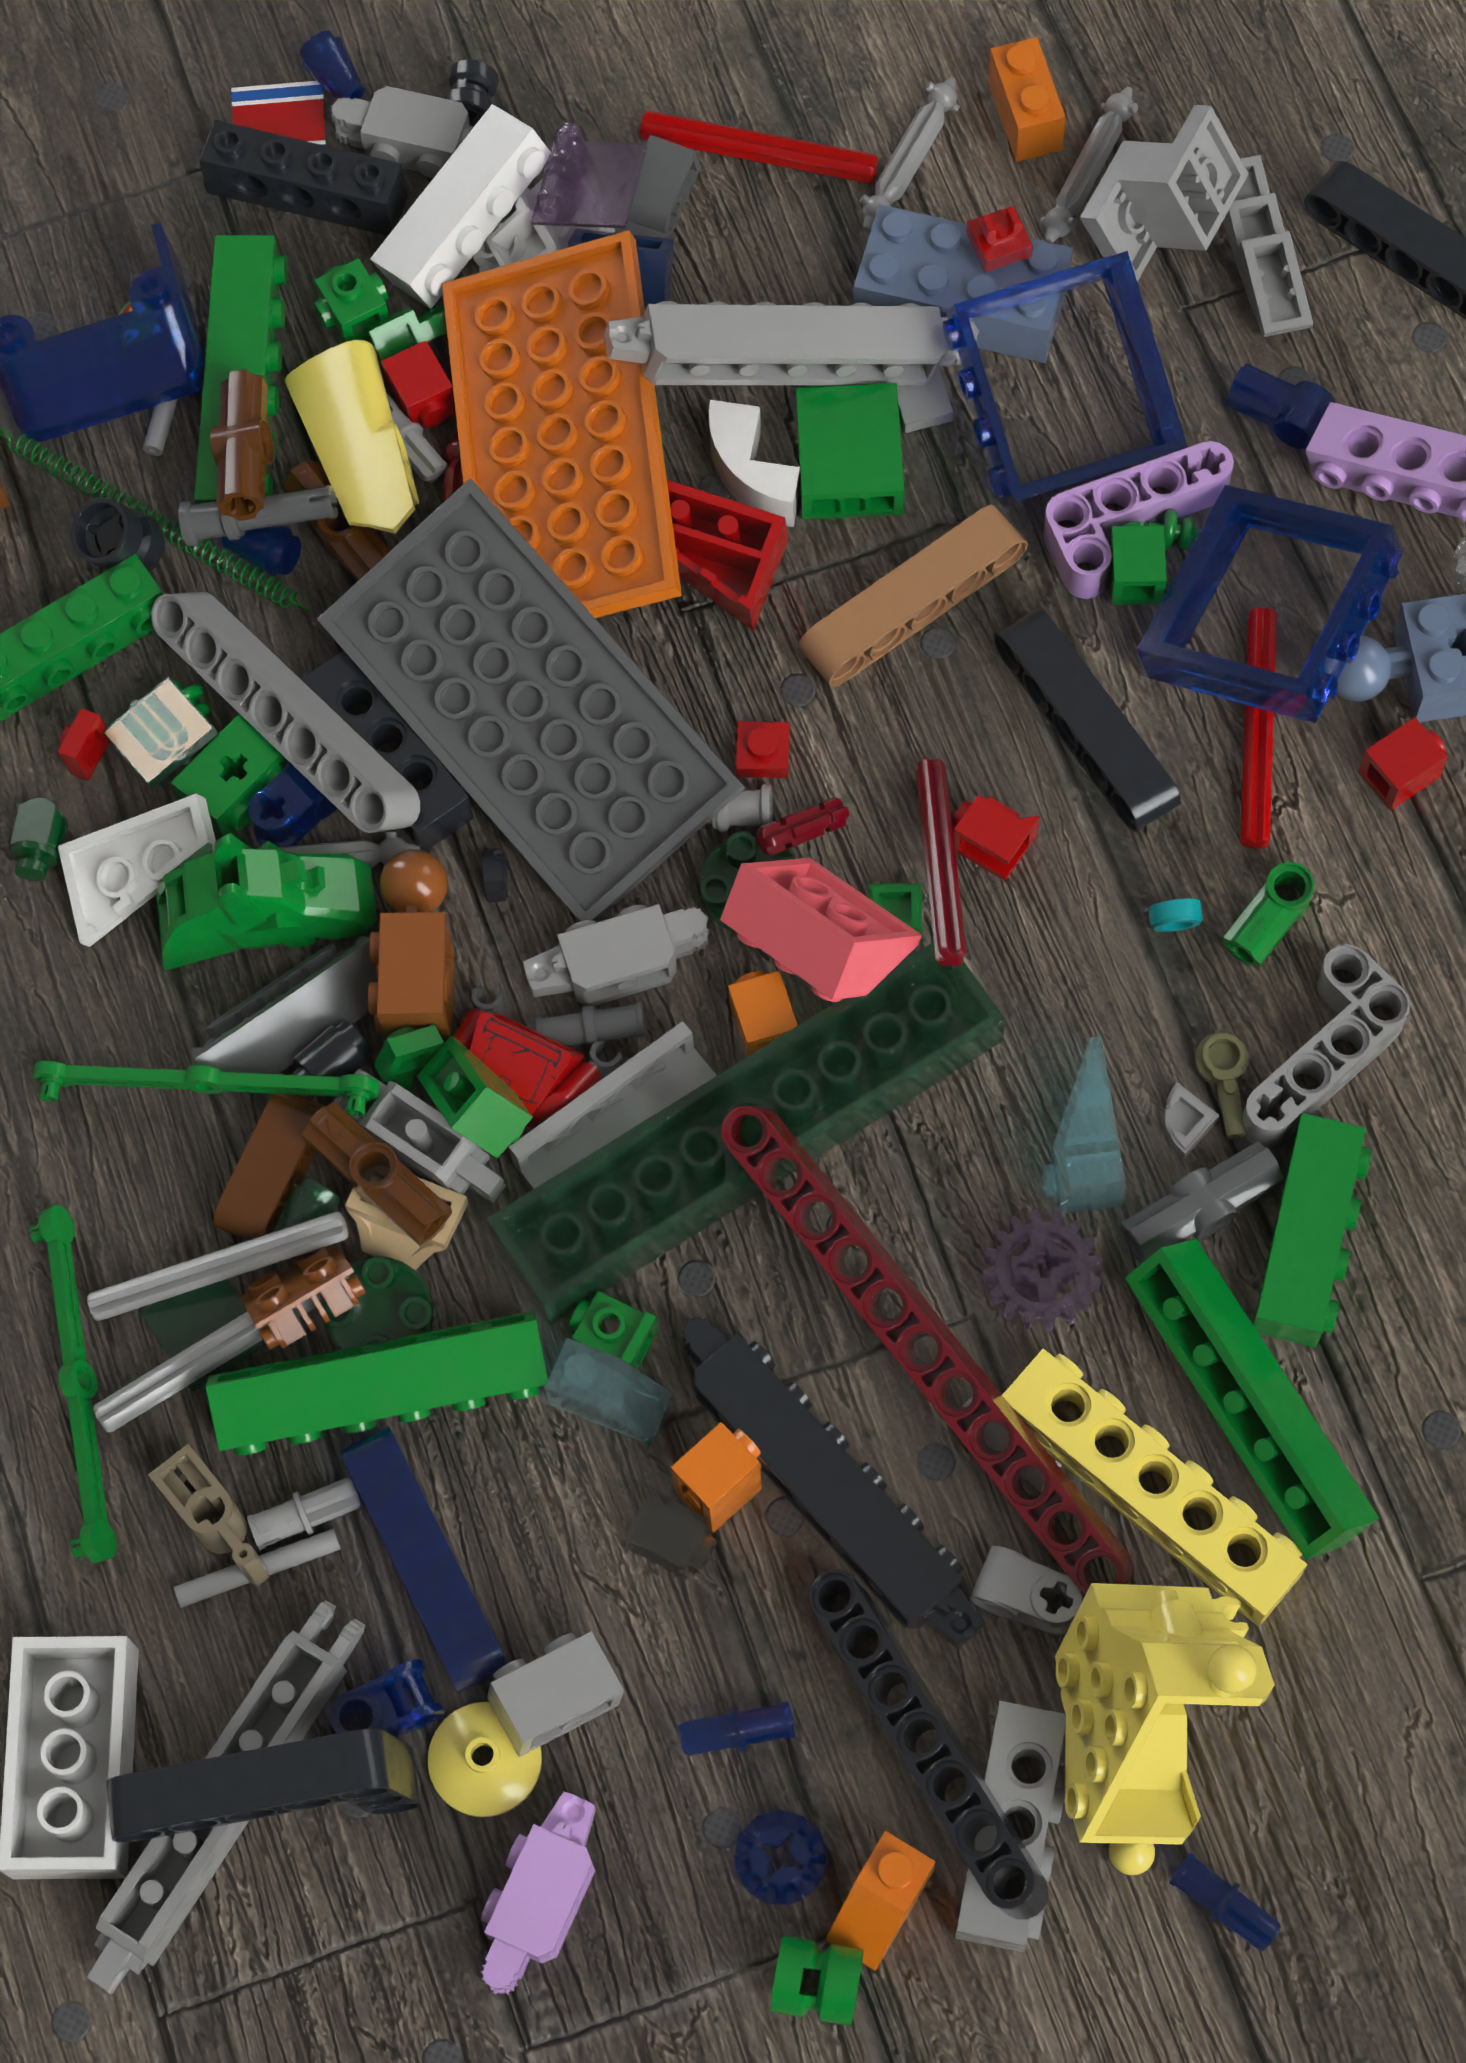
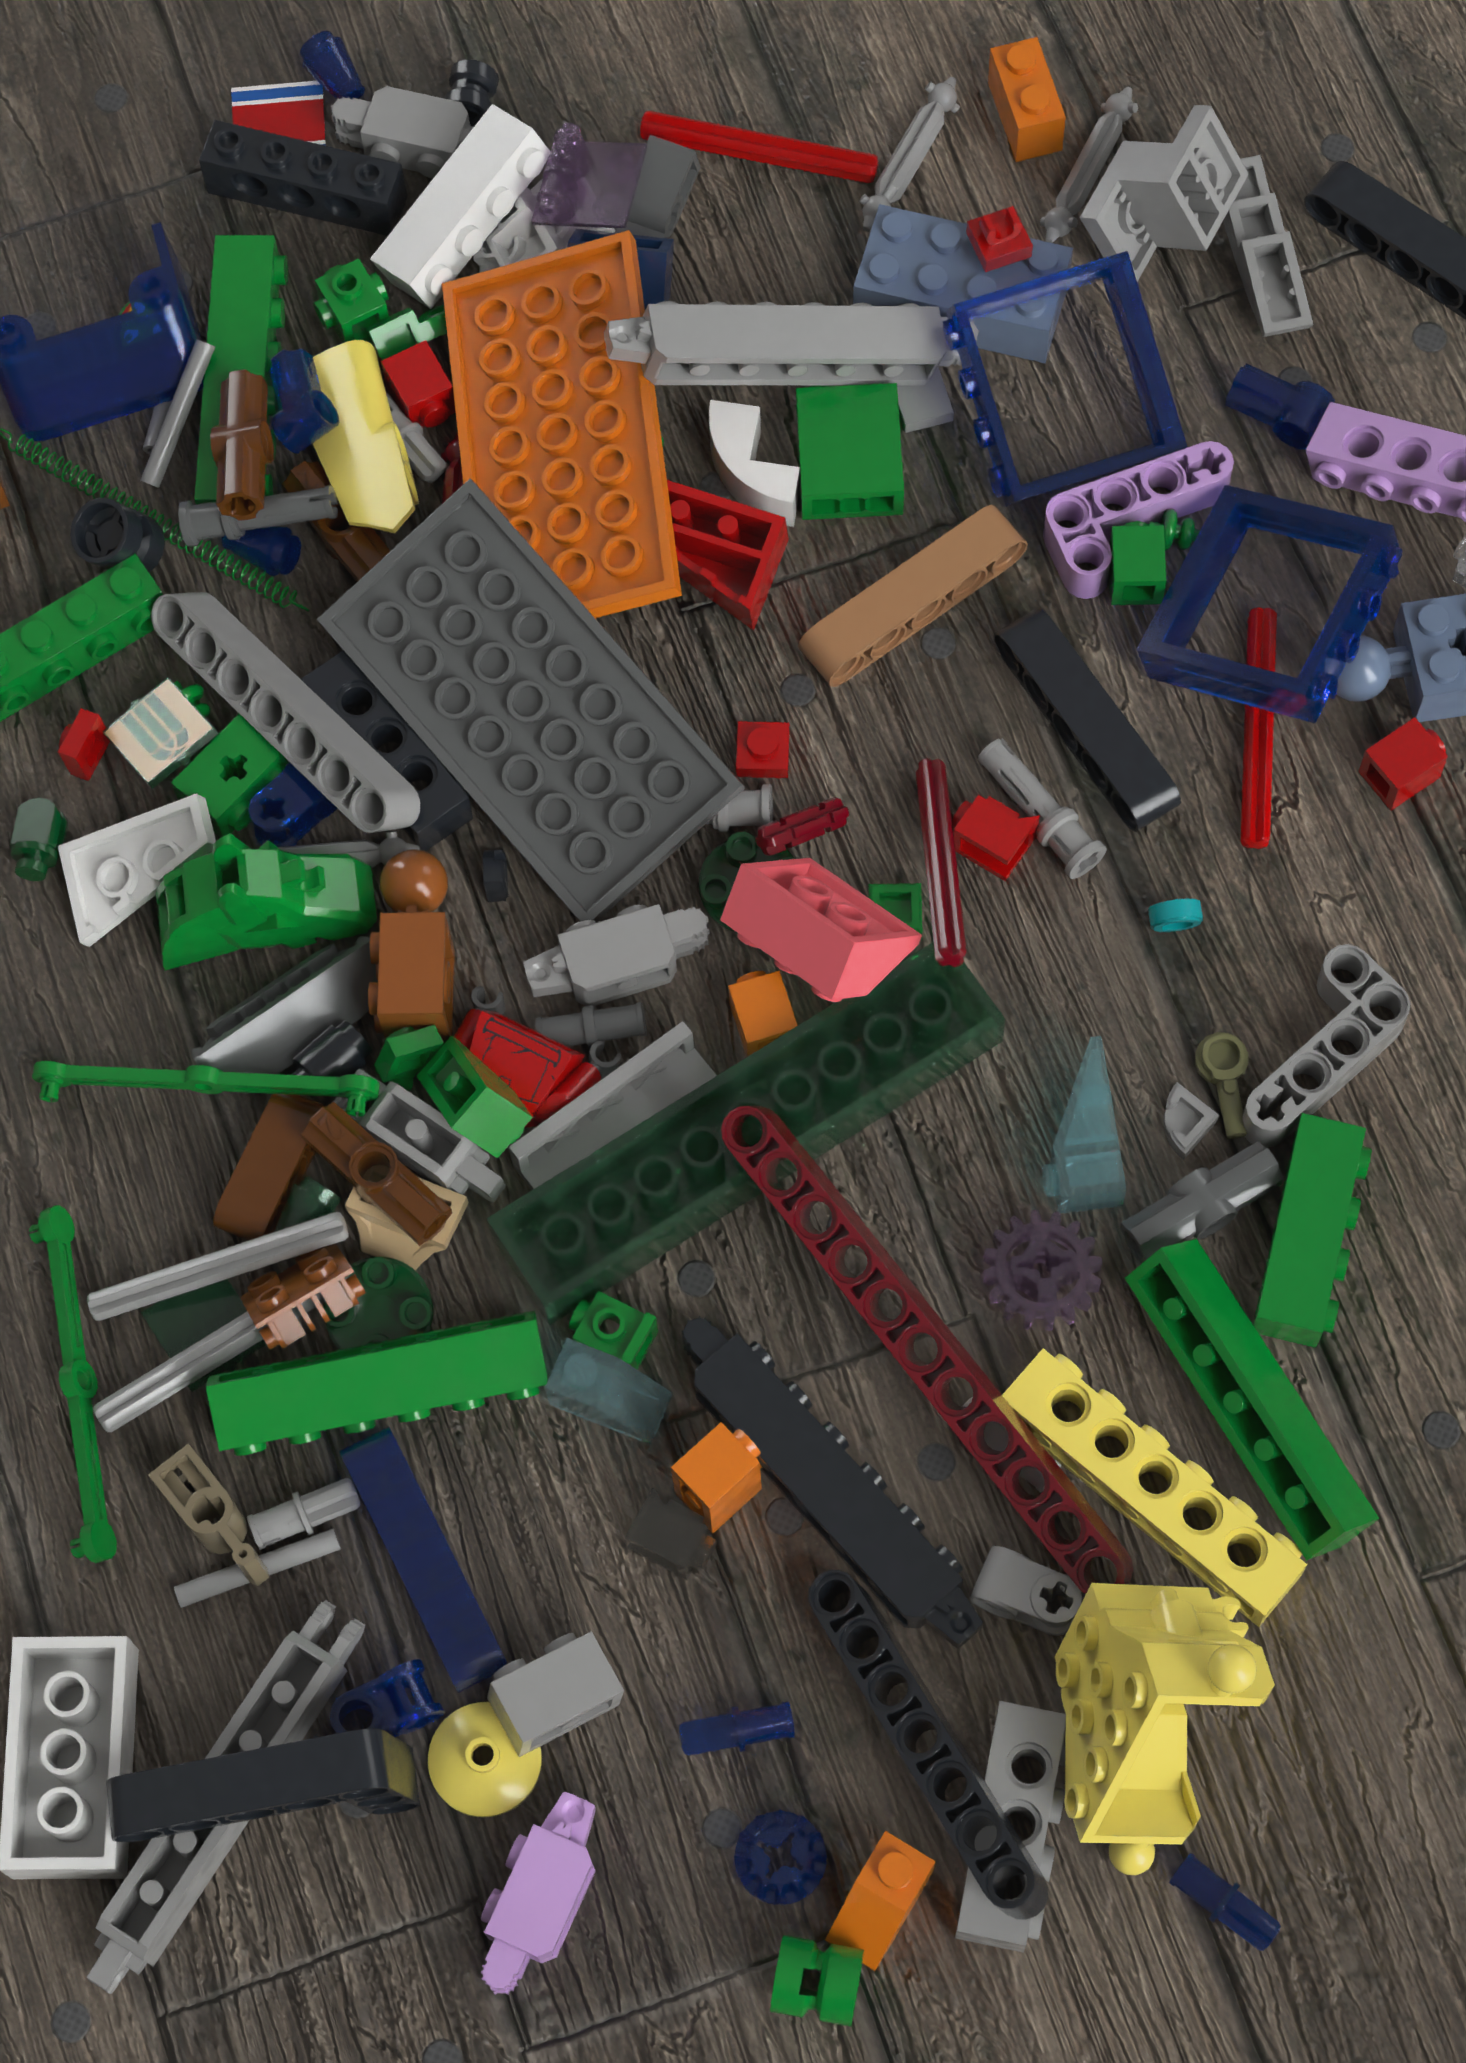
green piece [1222,862,1314,969] -> none
none -> light grey bar [140,339,215,488]
none -> clear blue piece [269,348,340,453]
none -> light grey pin [978,738,1107,879]

